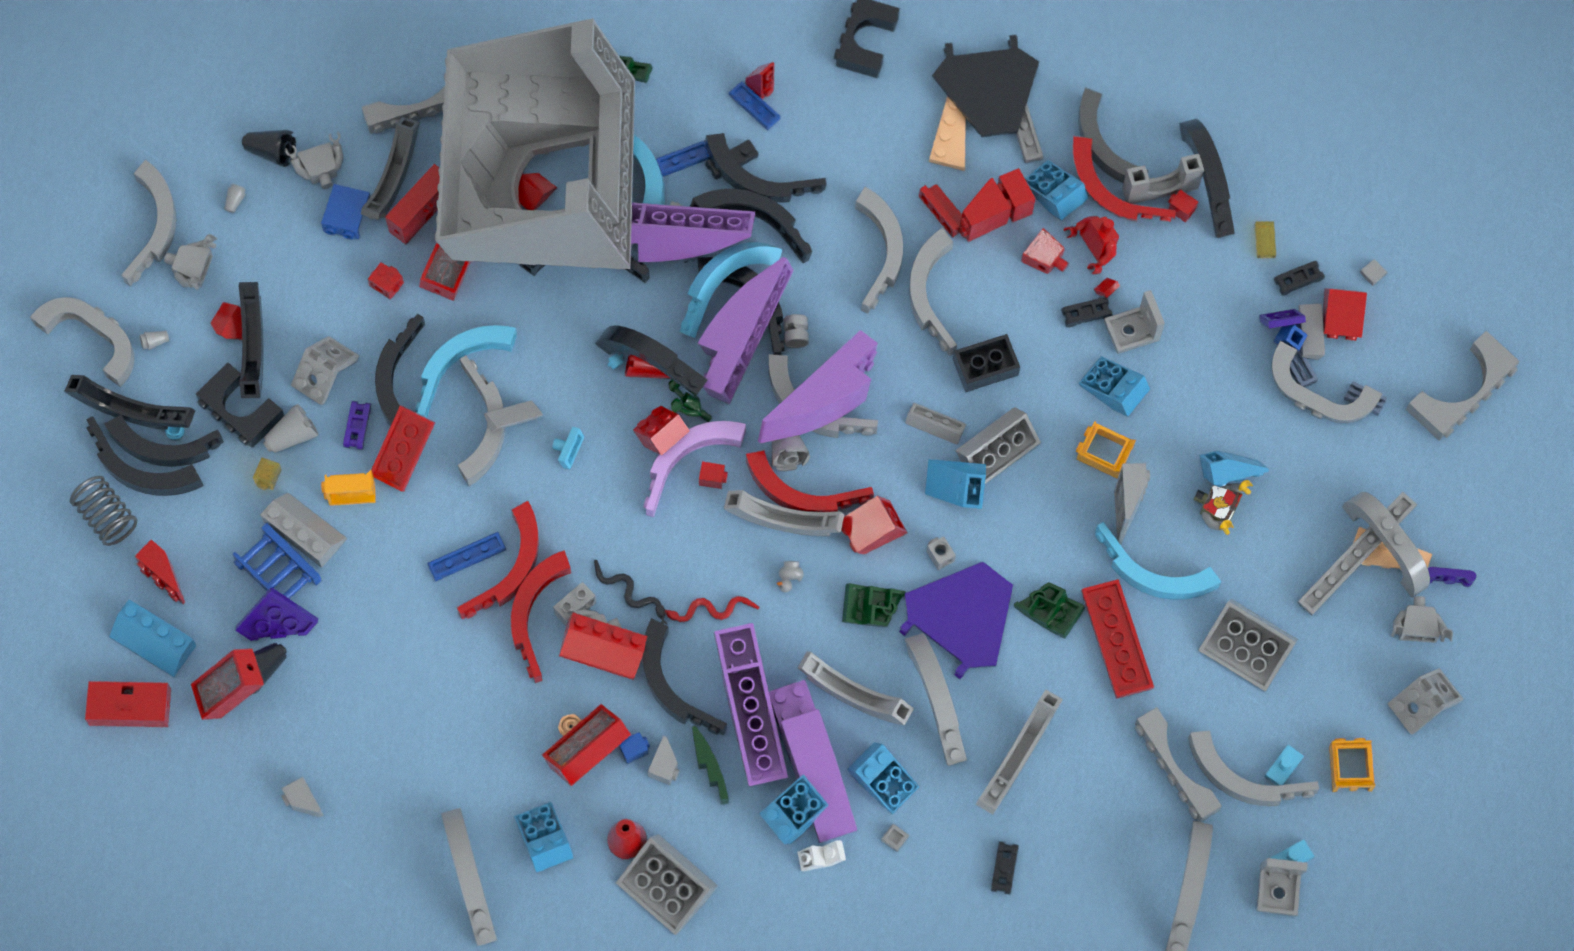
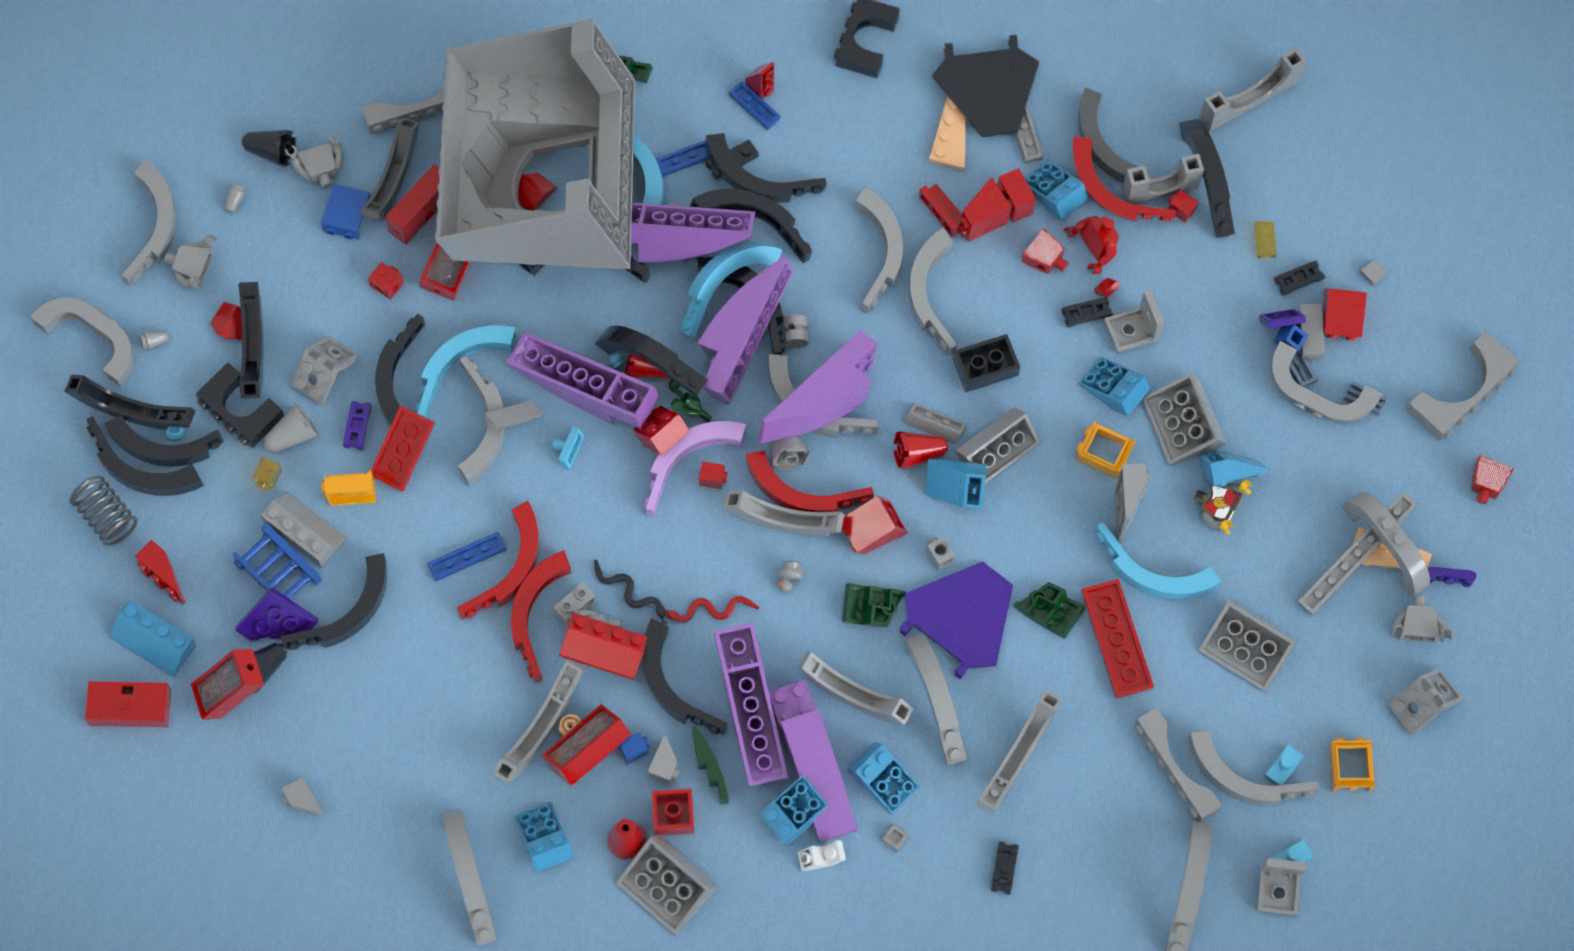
none -> black arch [281,553,387,650]
none -> light grey arch [492,659,585,784]
none -> medium lavender slope [506,332,659,429]
none -> red brick [652,788,694,836]
none -> red cone [893,431,948,469]
none -> light grey slope [1142,372,1227,465]
none -> light grey arch [1199,47,1307,133]
none -> torso [1471,455,1514,504]

